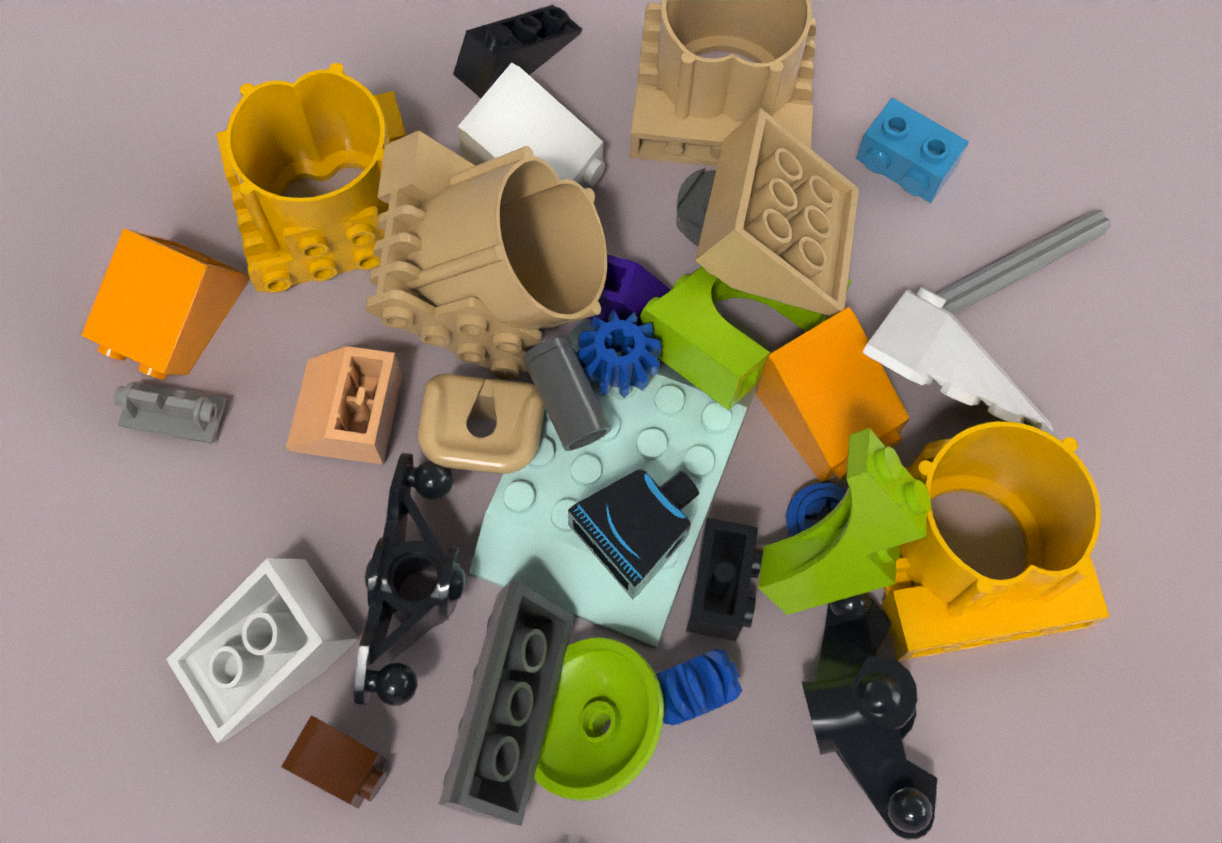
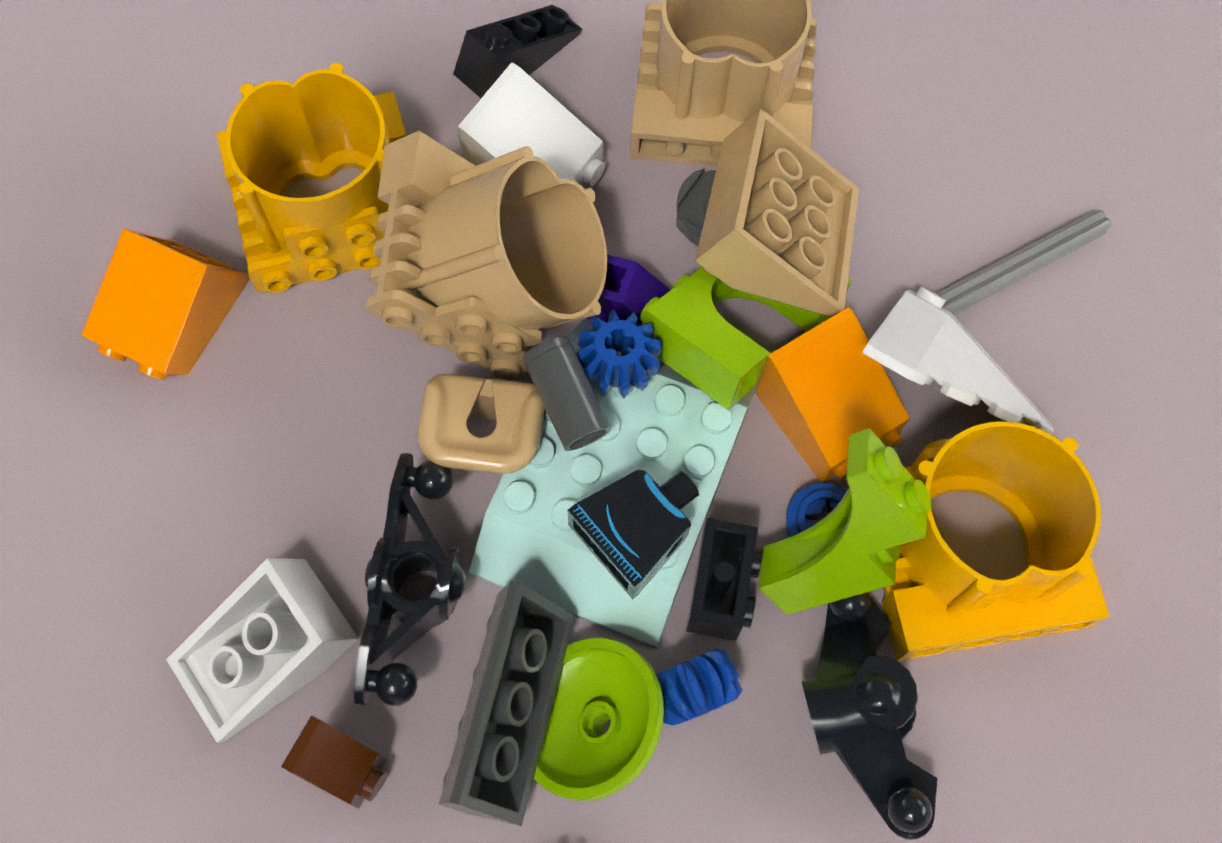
light grey hinge [114,381,227,444] -> none
light nougat slope [286,346,403,465] -> none
dark azure brick [856,97,969,203] -> none

